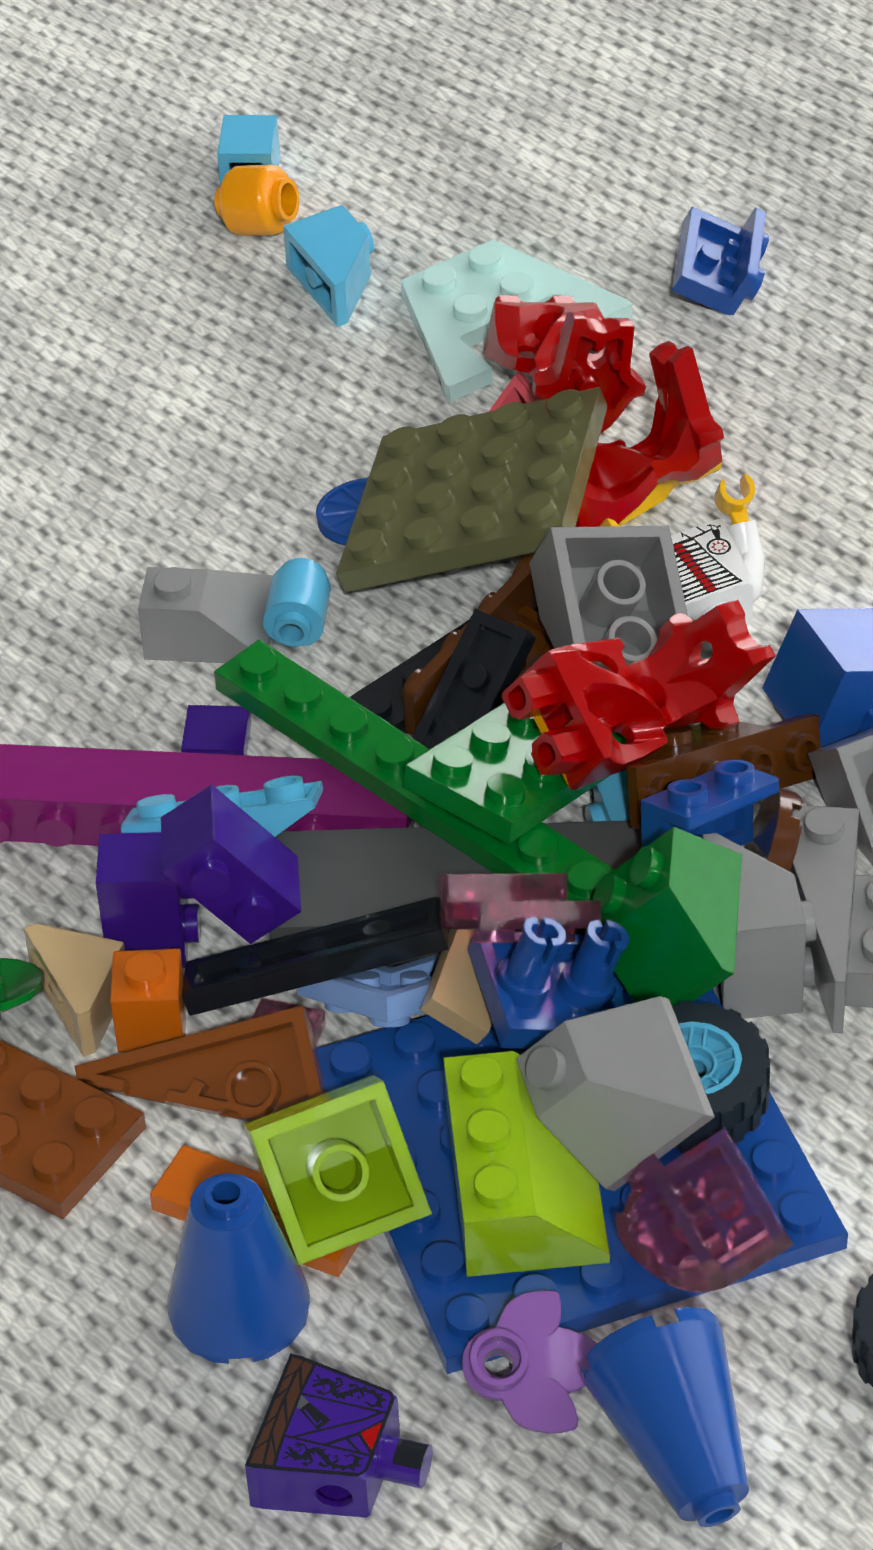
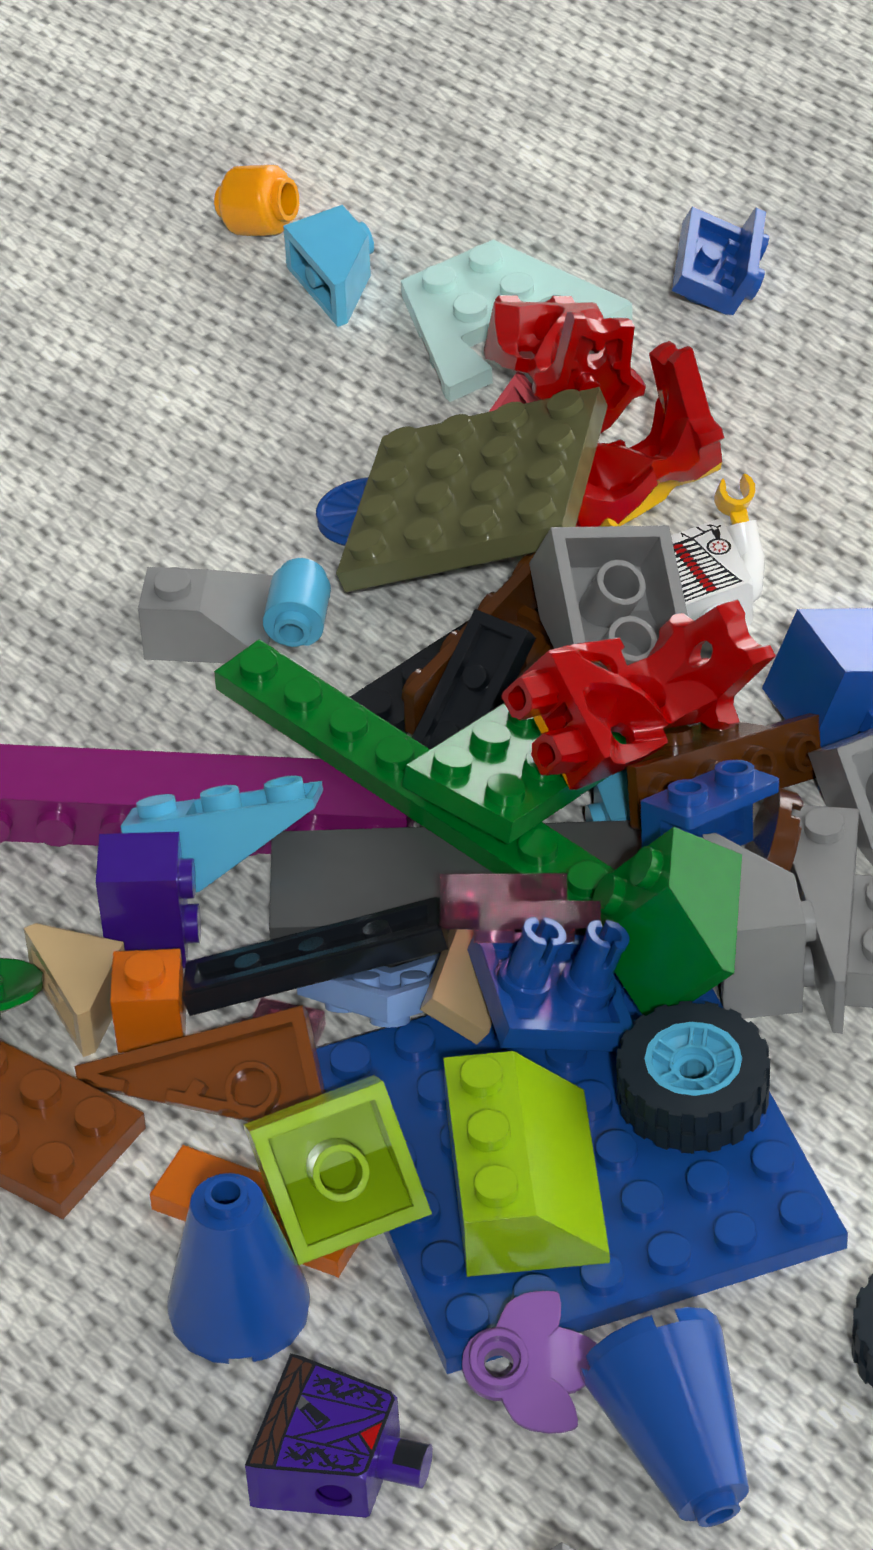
dark purple brick [161,784,302,944] -> none
dark purple tile [181,705,252,755] -> none
medium azure brick [217,115,280,185] -> none
light grey slope [516,996,715,1191] -> none
clear pink slope [616,1128,794,1292] -> none

